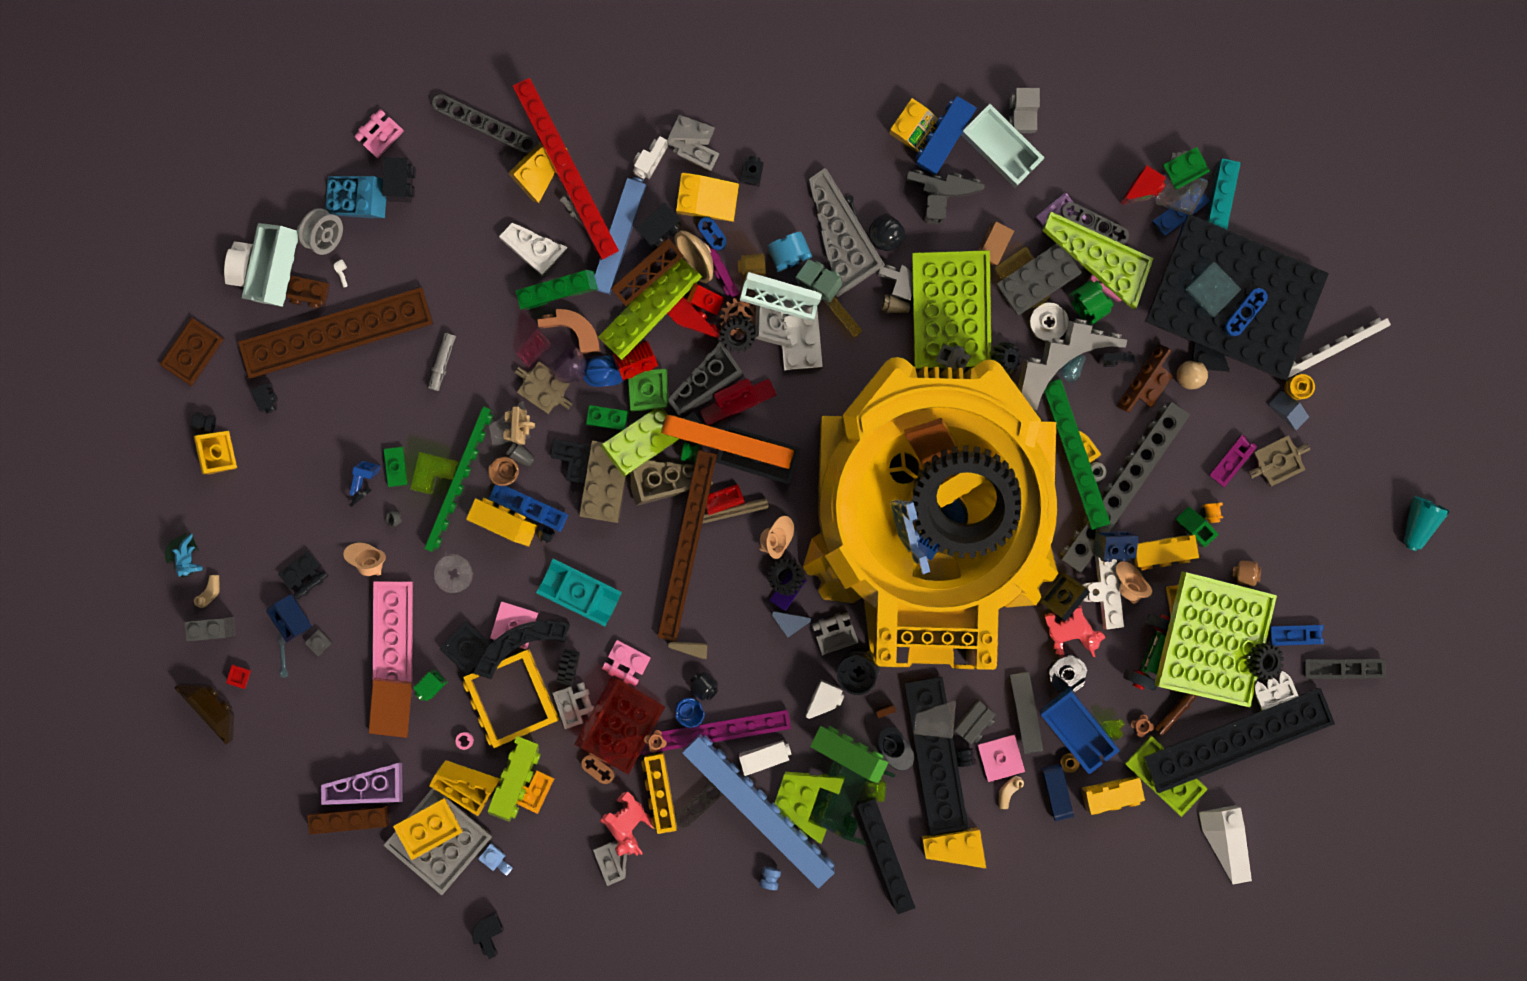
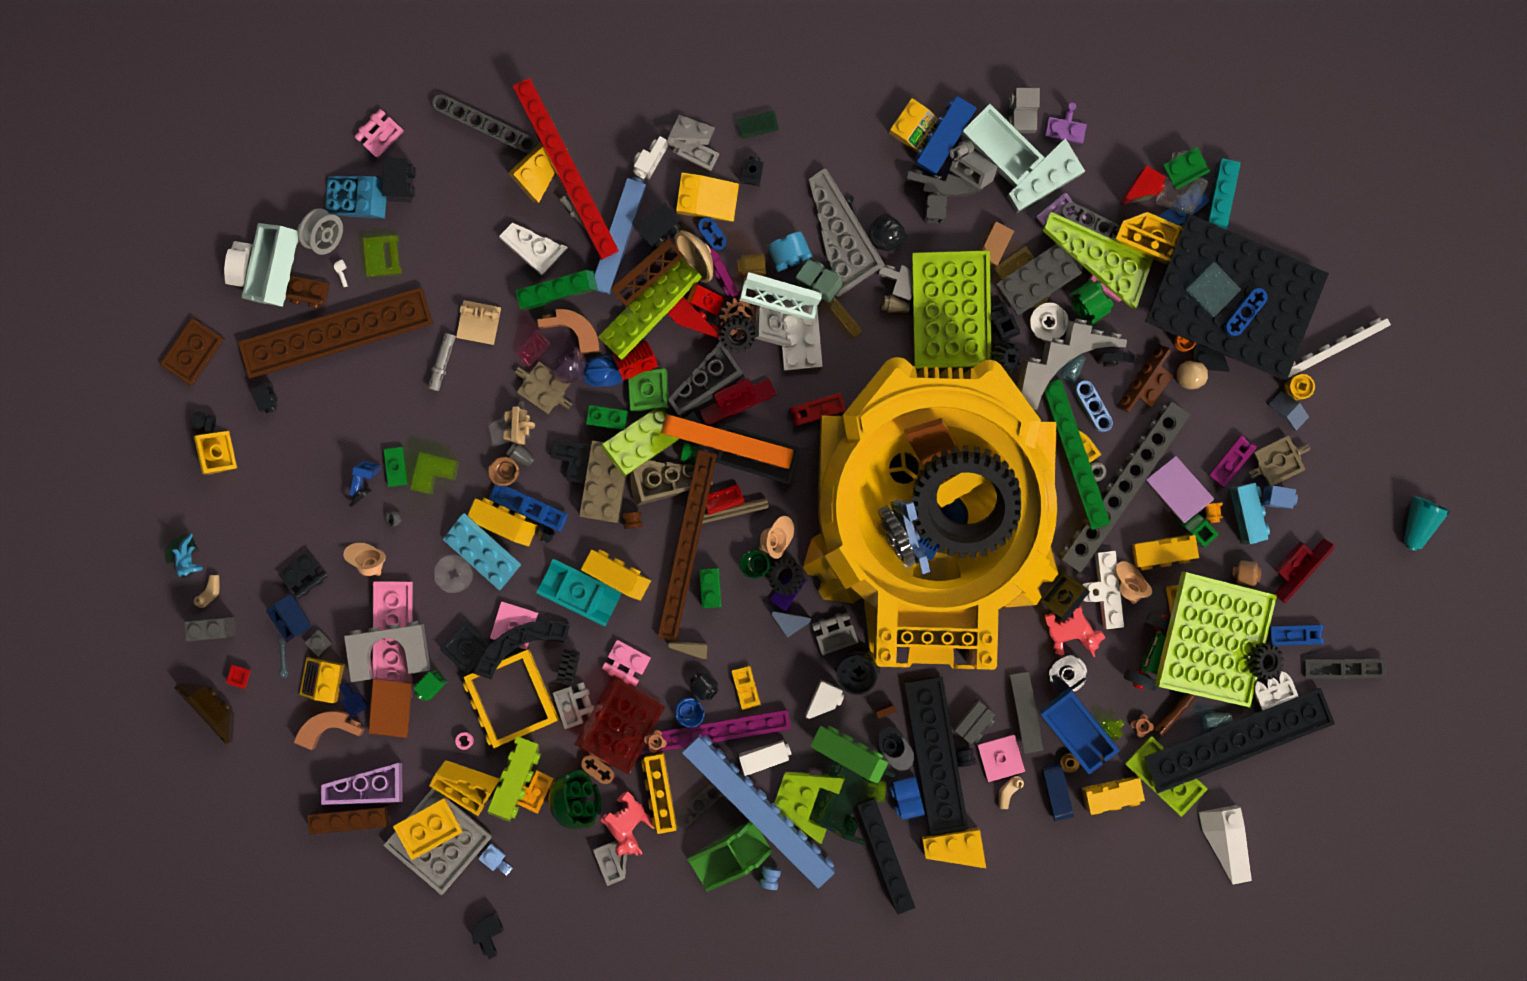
green plate [425,406,494,552] -> none
clear wing [914,701,956,739] -> none
dark grey brick [936,343,970,373] -> none
dark blue brick [1093,531,1139,562] -> none
none -> nougat arch [294,710,365,750]
none -> yellow slope [299,657,345,703]
none -> clear blue plate [339,682,369,717]
none -> light grey arch [344,621,430,682]
none -> clear neon green plate [363,235,402,277]
none -> medium azure plate [443,513,521,591]
none -> tan hinge [456,300,501,345]
none -> dark green cylinder [548,770,601,830]
none -> yellow wedge [581,549,651,601]
none -> reddish brown wheel [622,512,643,529]
none -> bright green ladder [687,820,773,892]
none -> green brick [700,568,722,608]
none -> yellow slope [732,666,761,710]
none -> clear green plate [738,111,779,139]
none -> dark green hair [739,549,771,579]
none -> red plate [789,393,846,426]
none -> dark grey gear [878,506,916,568]
none -> blue brick [890,776,925,820]
none -> light grey hinge [950,139,998,189]
none -> black brick [991,302,1020,342]
none -> light aqua wedge [1007,138,1085,213]
none -> medium lavender plate [1045,103,1087,144]
none -> light blue beam [1074,381,1113,432]
none -> yellow wedge [1115,212,1182,265]
none -> lavender tile [1146,456,1214,524]
none -> orange wheel [1174,335,1196,352]
none -> clear light blue cone [1202,712,1232,730]
none -> medium azure slope [1229,483,1270,544]
none -> medium blue brick [1262,486,1298,509]
none -> dark red bracket [1273,539,1336,603]

